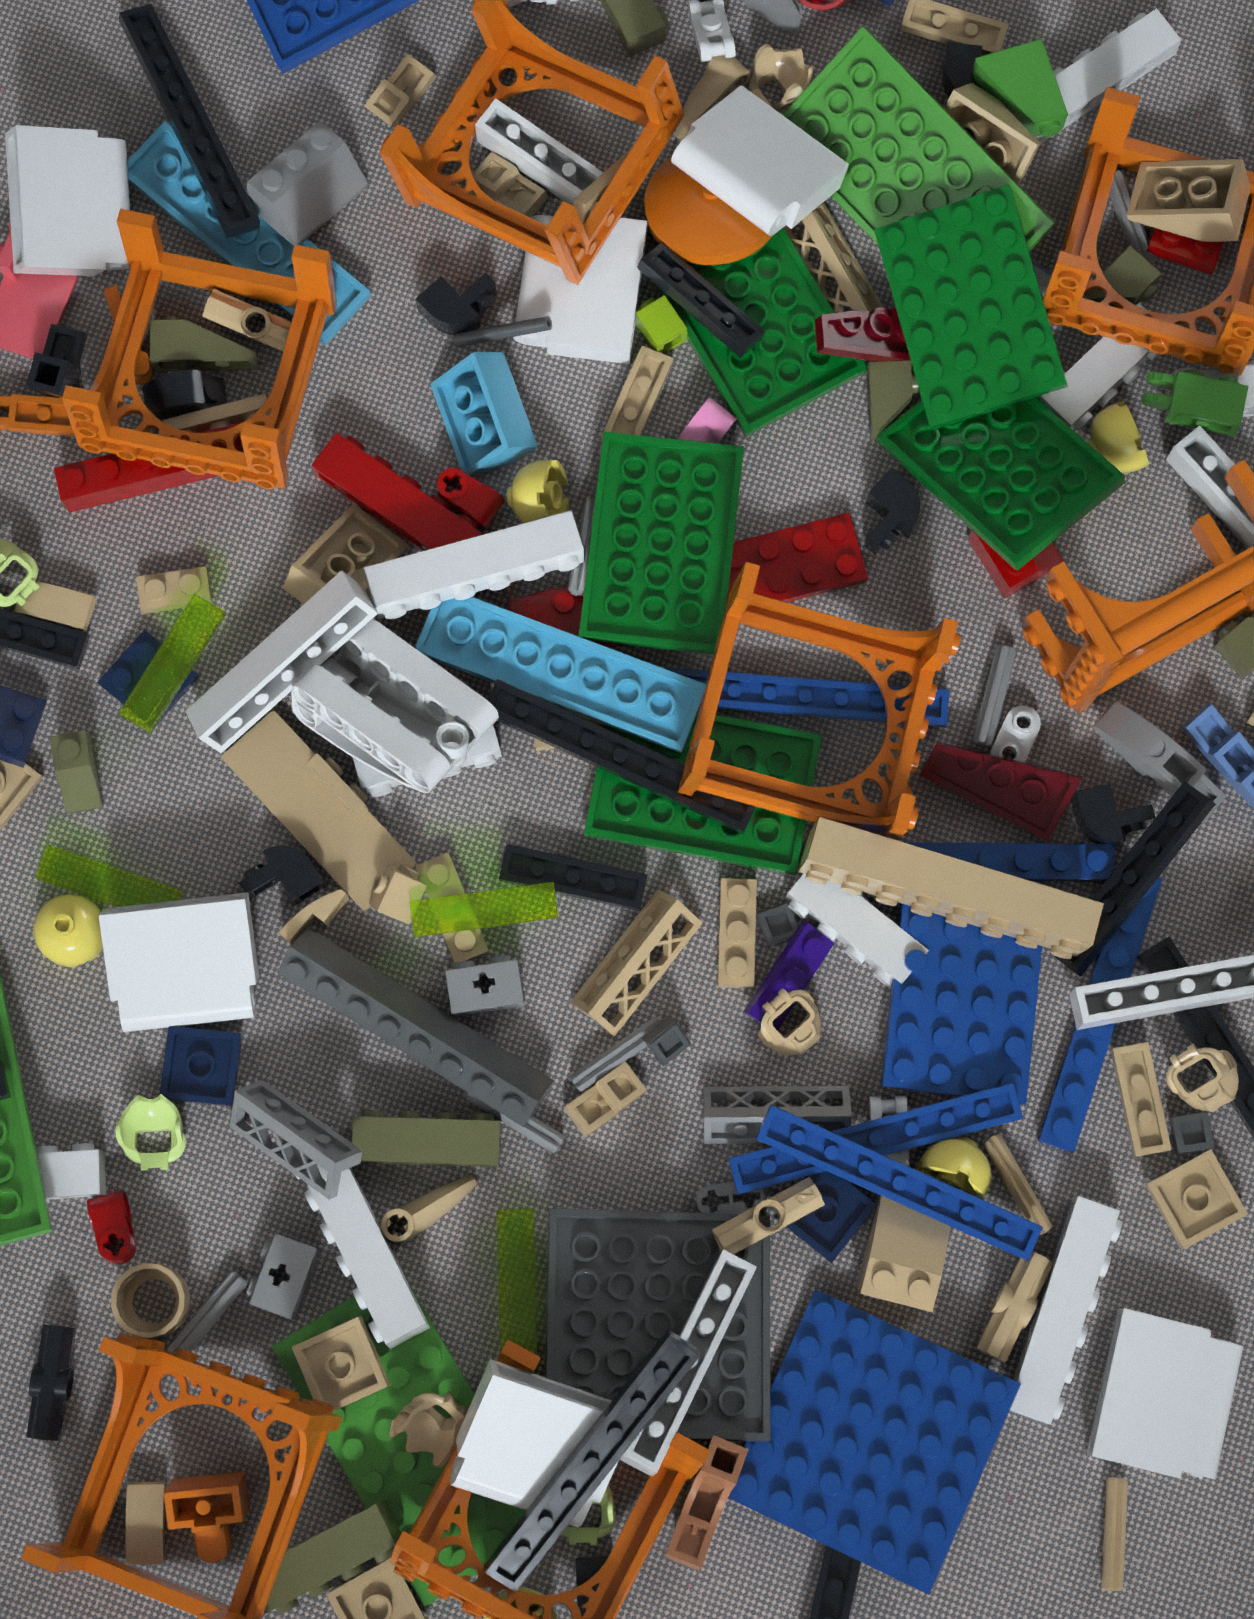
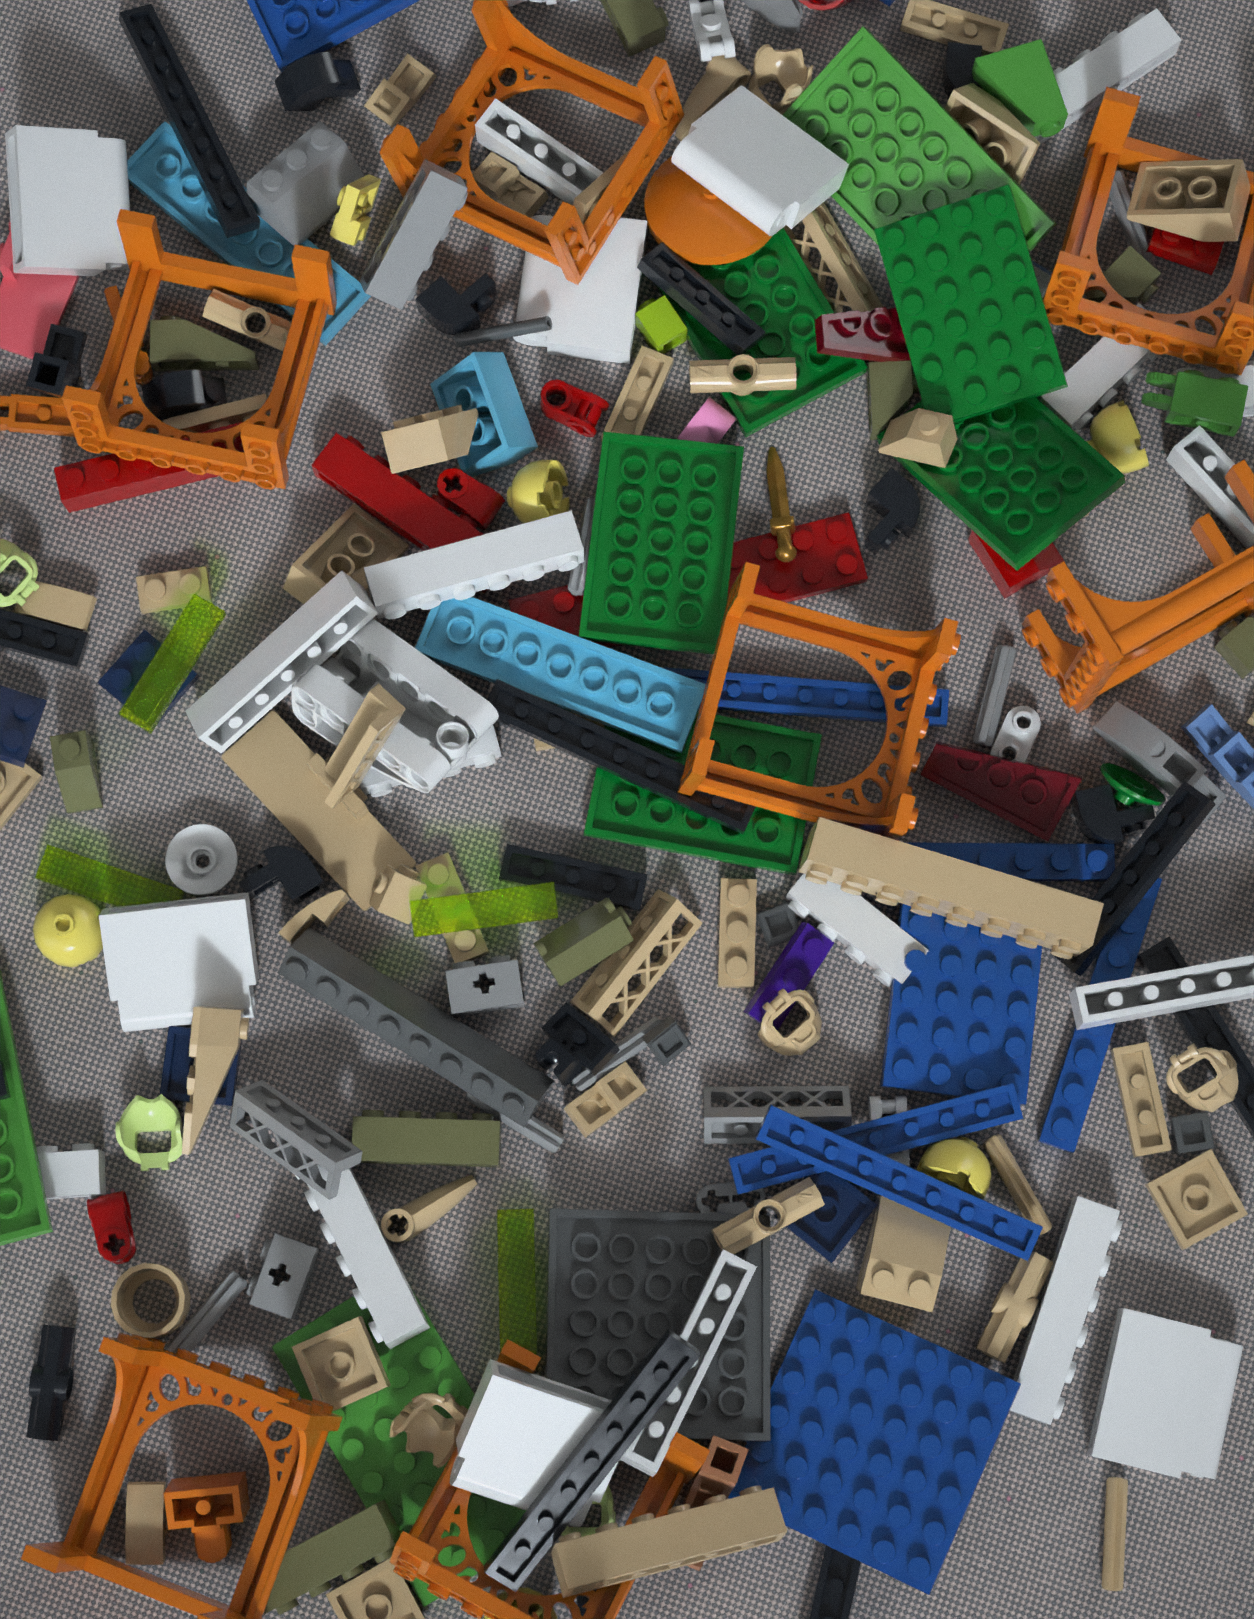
none -> white dish [165,824,238,896]
none -> tan wedge [182,1005,249,1155]
none -> black brick [274,52,361,111]
none -> tan fence [324,683,406,809]
none -> light yellow plate [330,174,381,246]
none -> light grey brick [359,159,468,310]
none -> tan slope [381,405,478,474]
none -> olive brick [533,897,634,987]
none -> black plate [535,1002,620,1086]
none -> red piece [540,379,609,437]
none -> tan brick [551,1485,787,1598]
none -> tan piece [689,354,797,396]
none -> pearl gold sword [766,447,797,562]
none -> tan slope [878,408,957,468]
none -> green dish [1100,763,1166,806]

